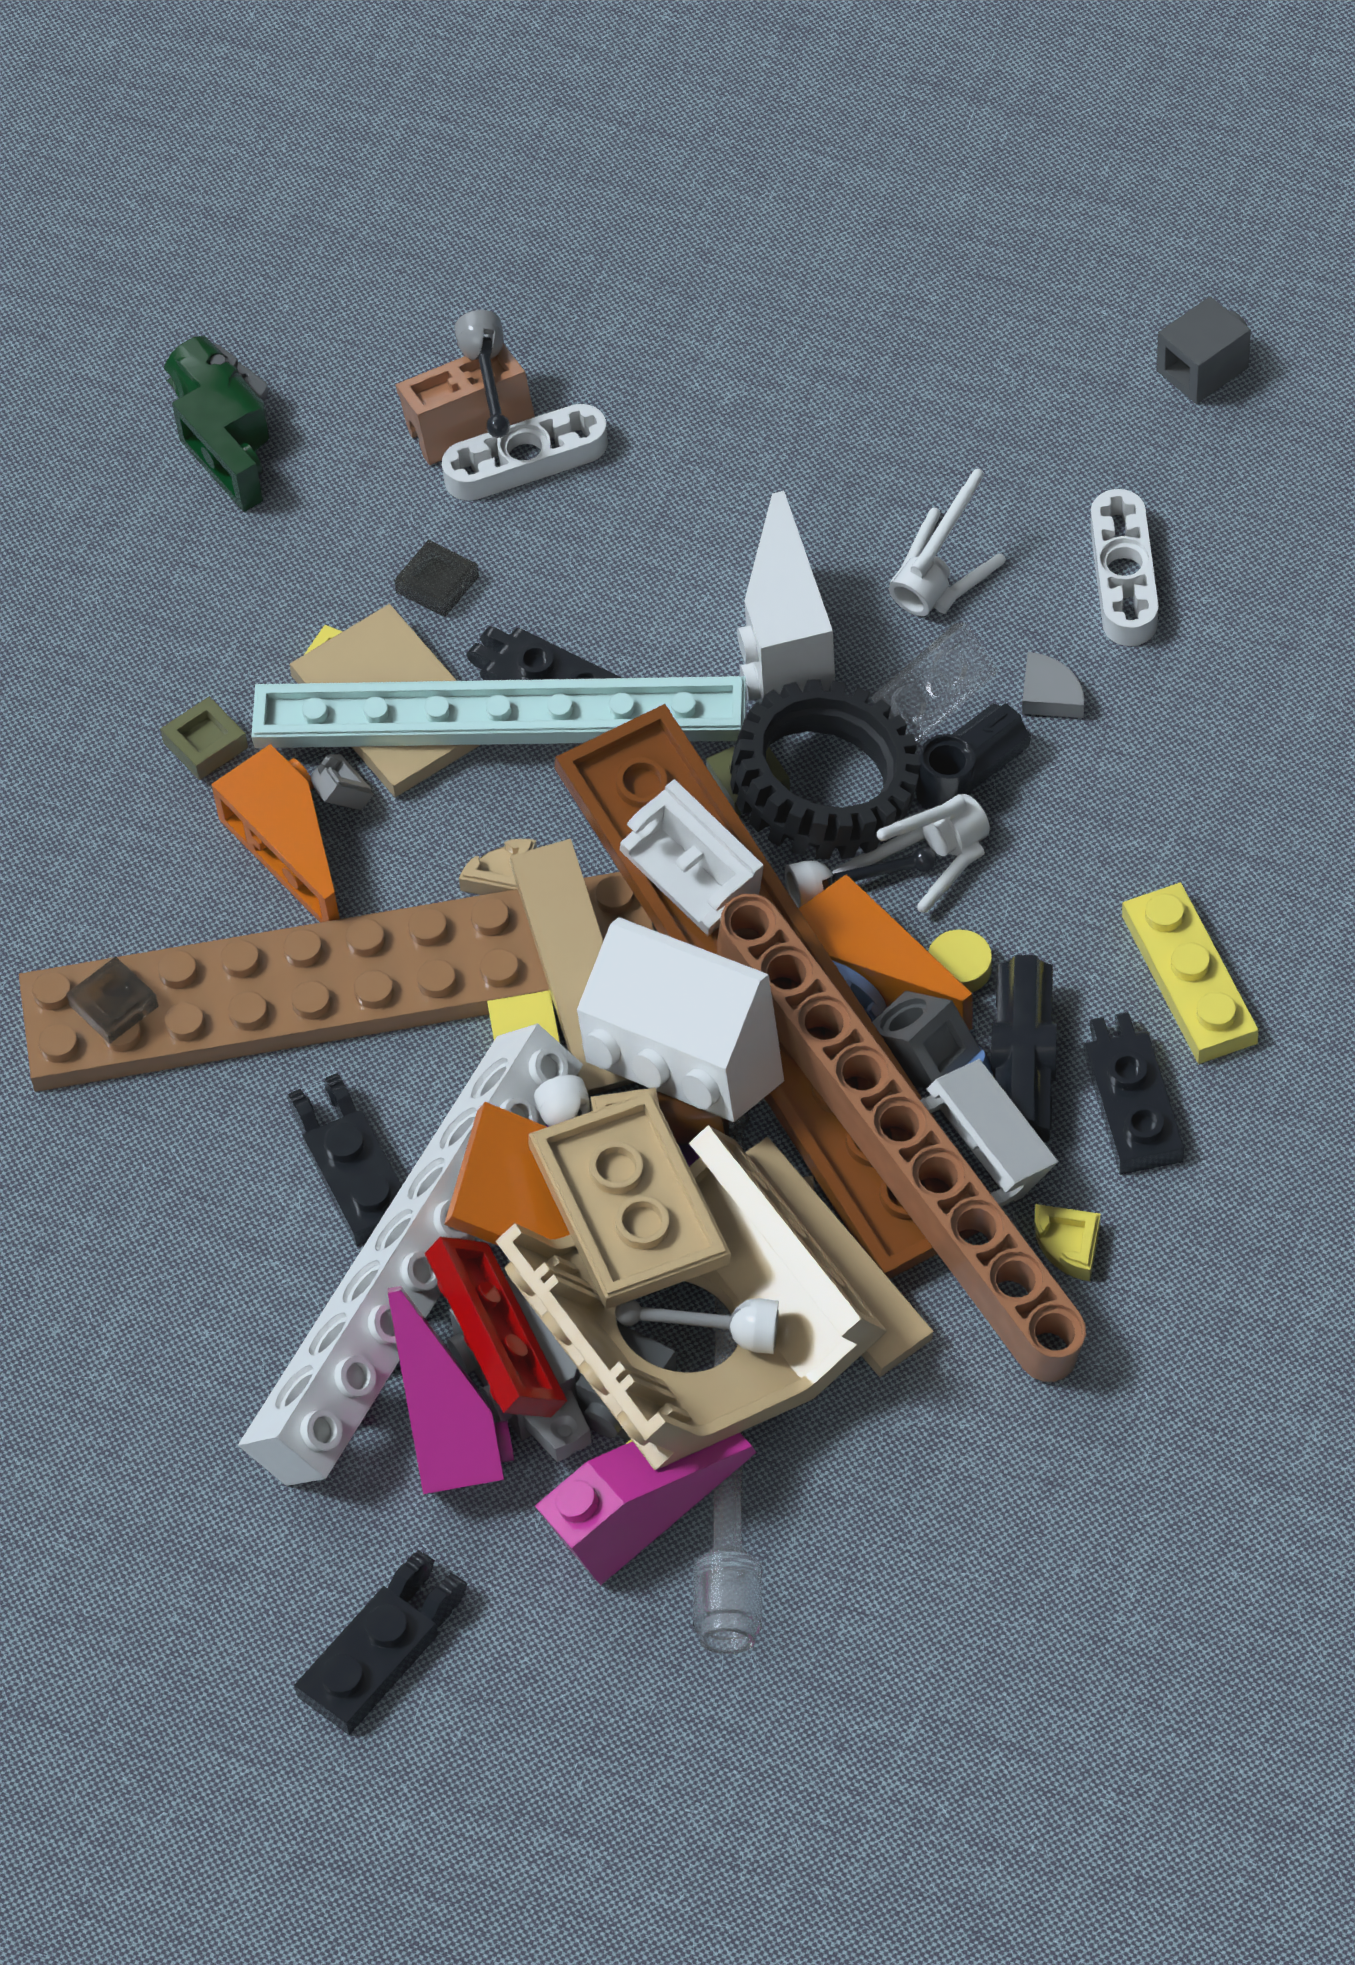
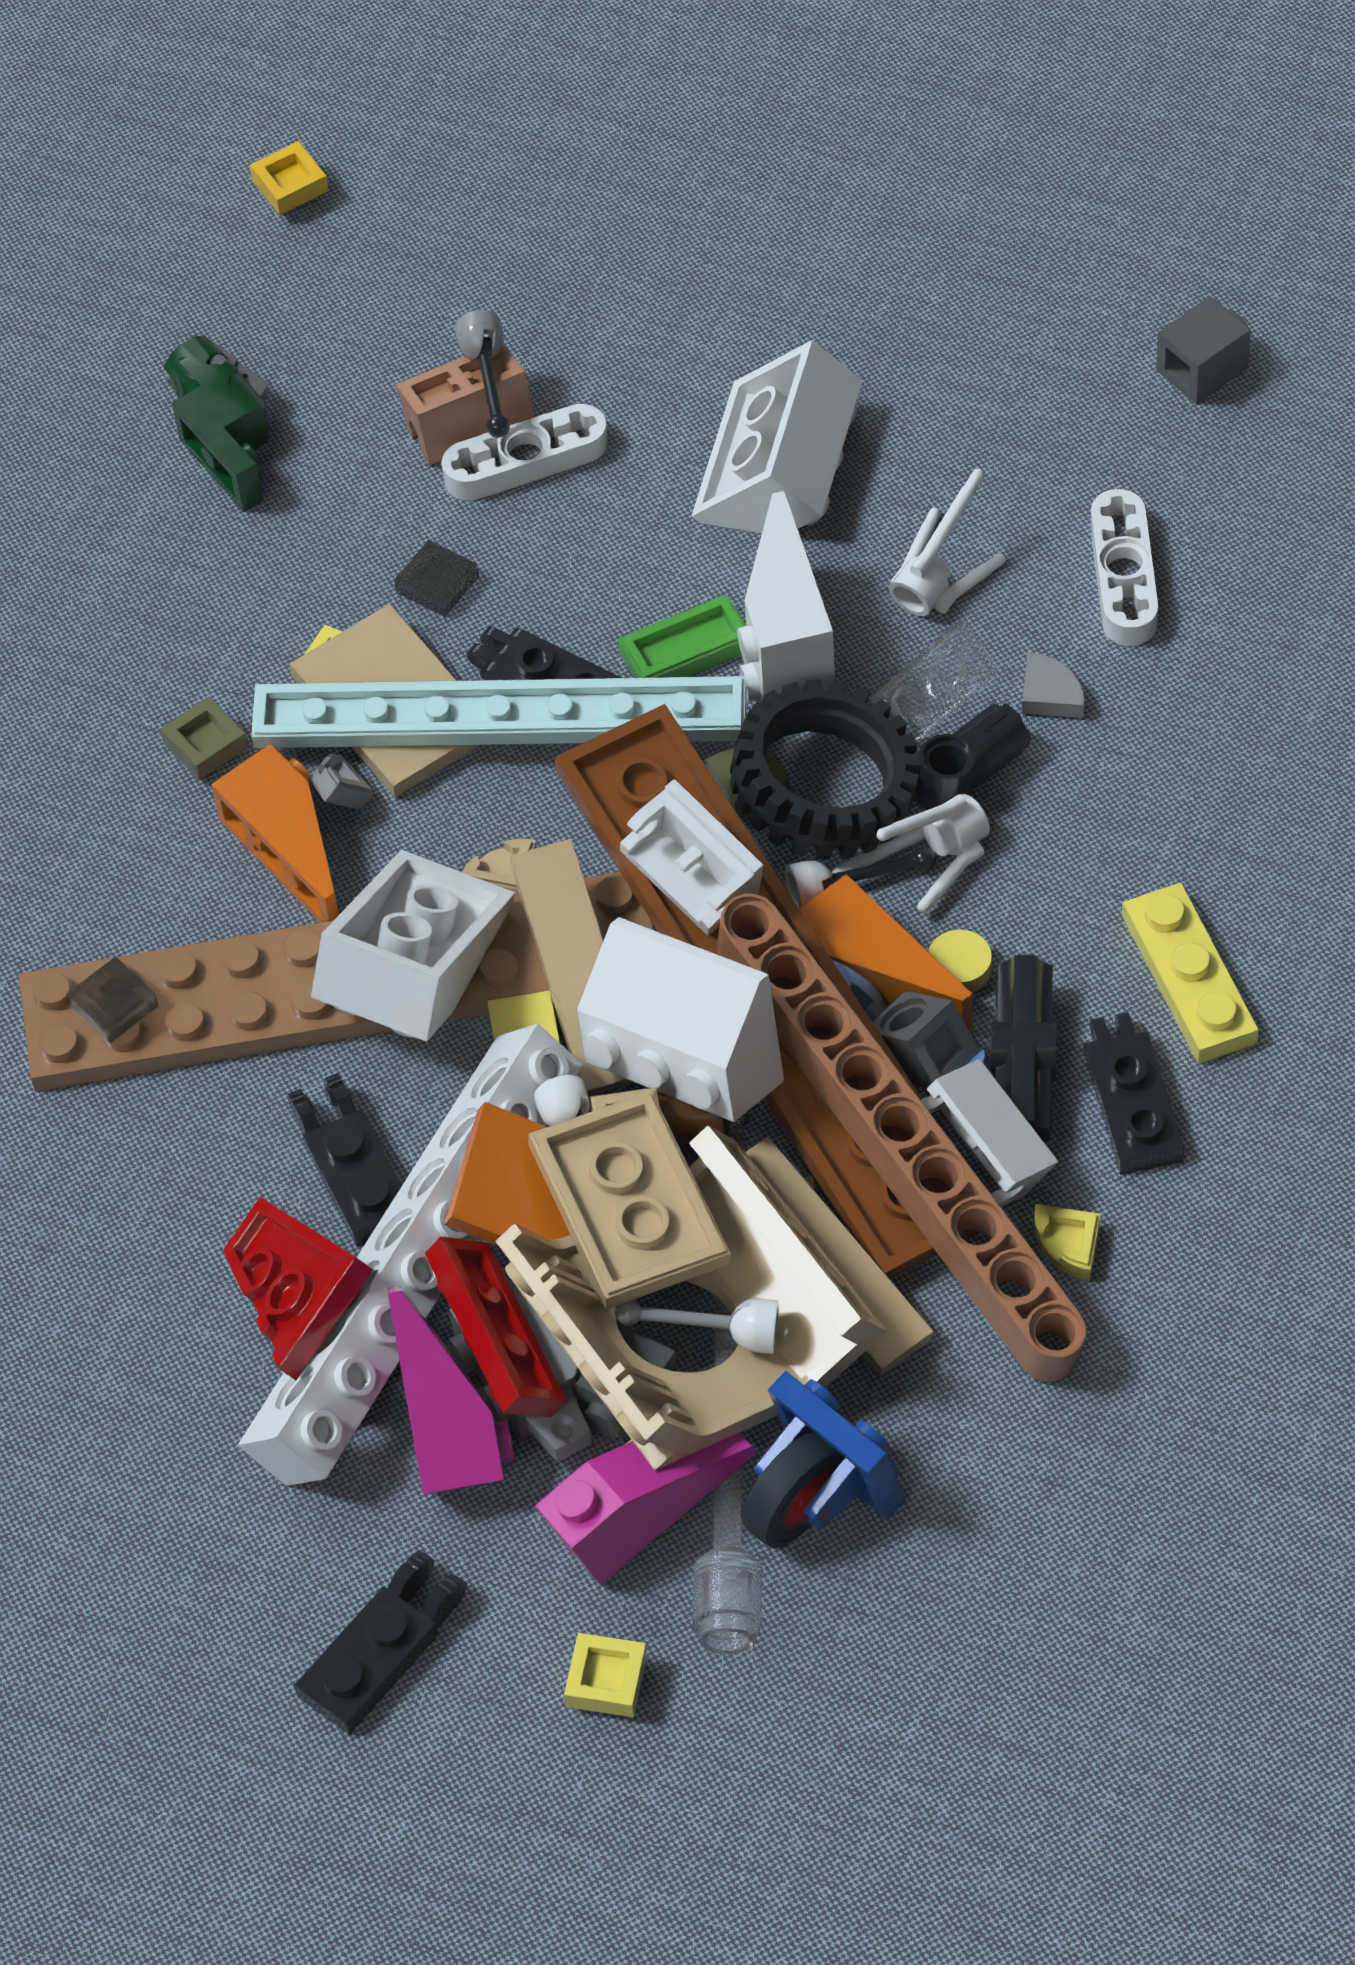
none -> red wing [222,1197,373,1381]
none -> yellow plate [249,141,329,215]
none -> white slope [311,850,516,1042]
none -> light yellow plate [564,1633,647,1718]
none -> bright green tile [617,594,746,678]
none -> white slope [691,340,863,533]
none -> plate [742,1370,905,1549]

